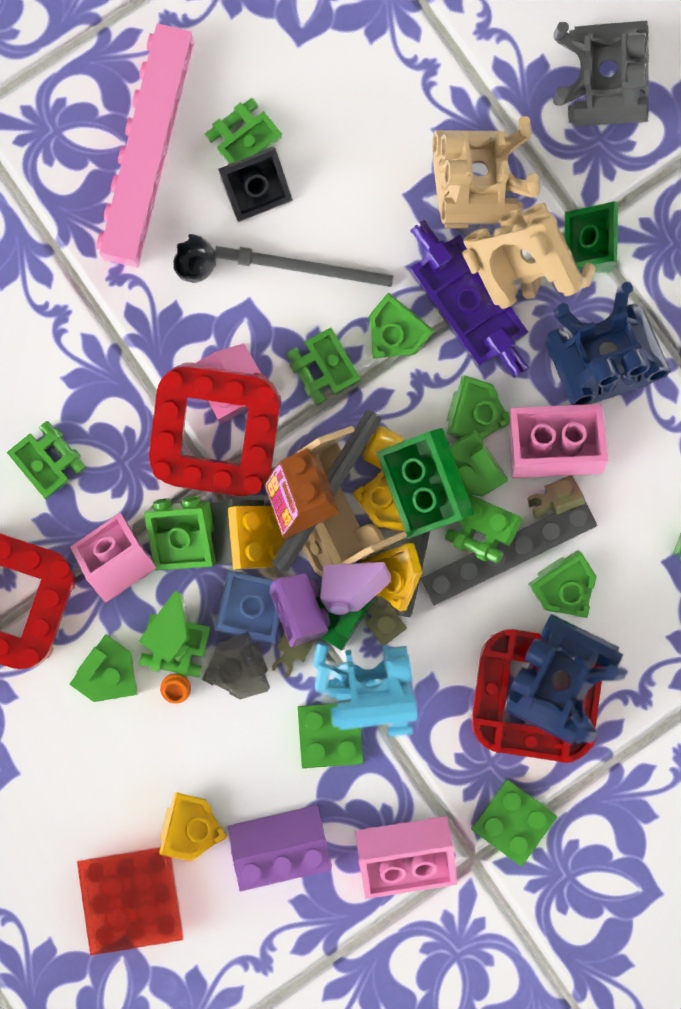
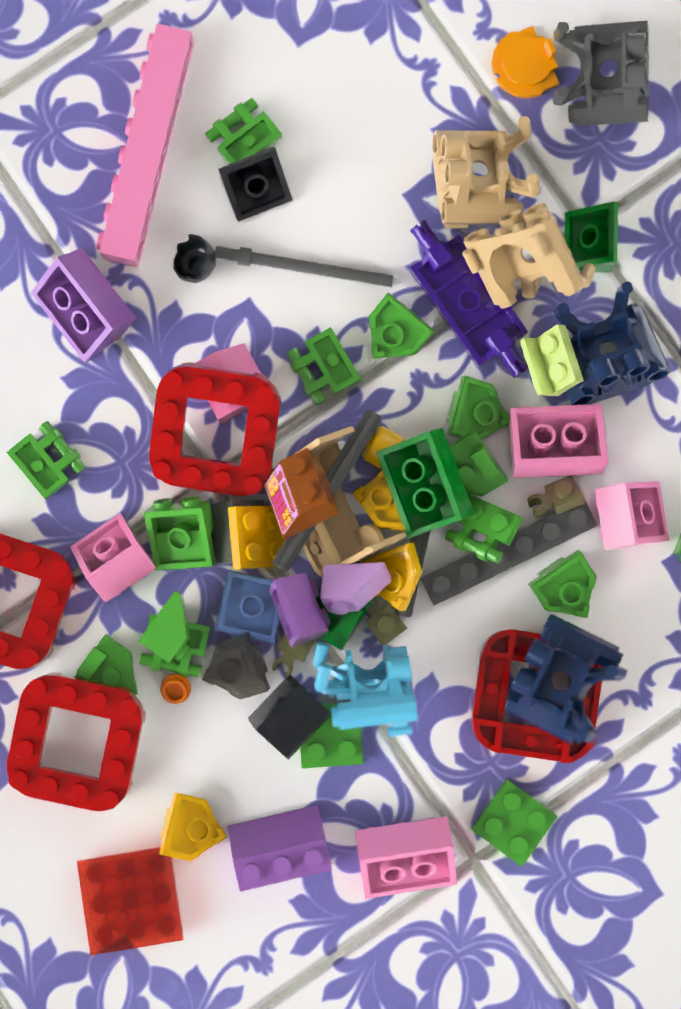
none -> red plate [7,672,146,811]
none -> medium lavender slope [31,248,137,363]
none -> black slope [248,674,331,760]
none -> light orange piece [491,26,559,99]
none -> yellowish green bracket [520,324,584,396]
none -> bright pink slope [595,481,670,550]

